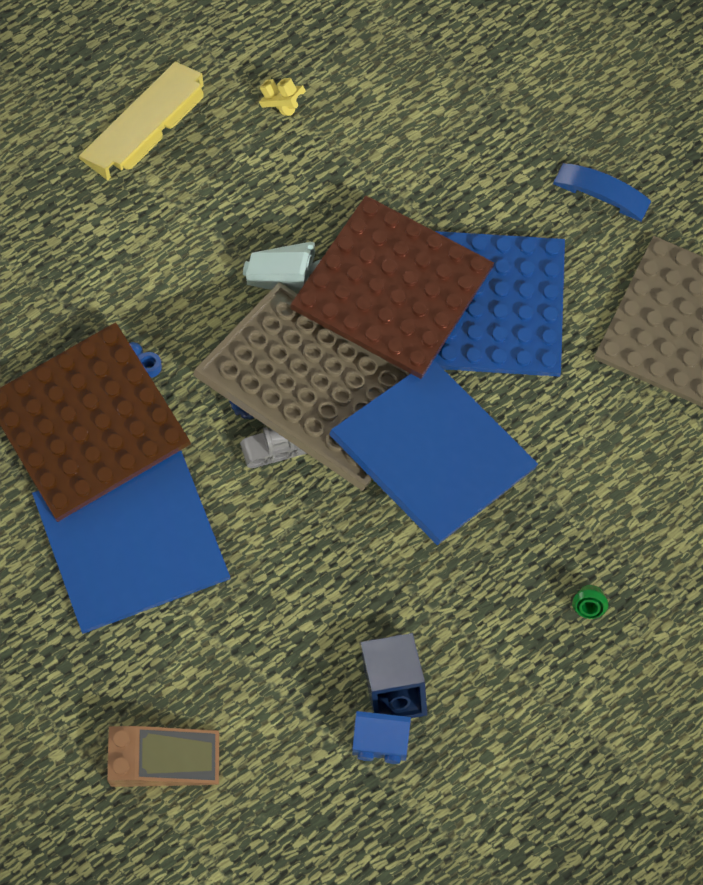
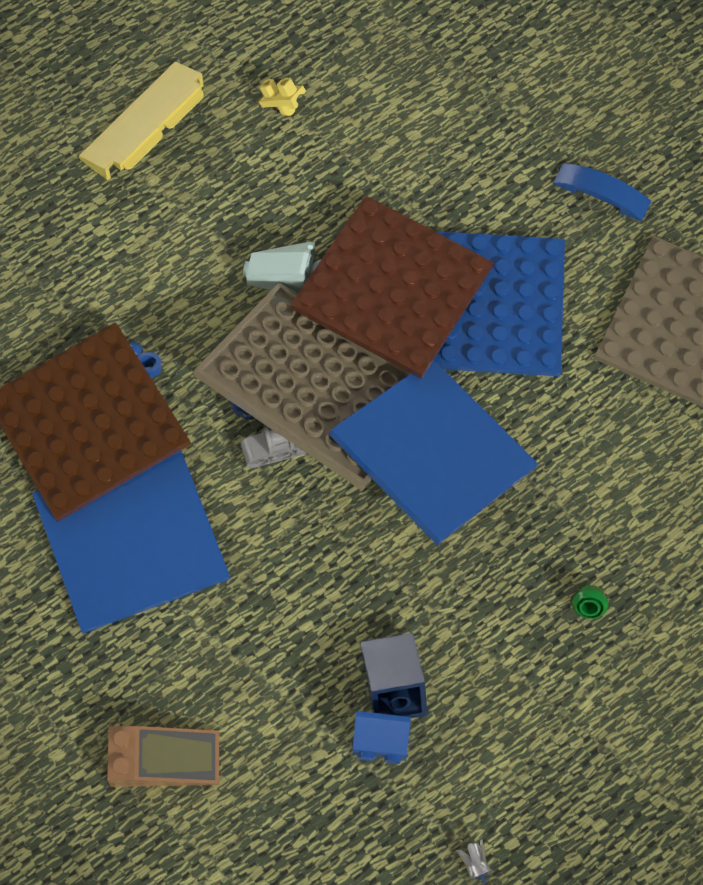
none -> flat silver piece [456,839,491,883]

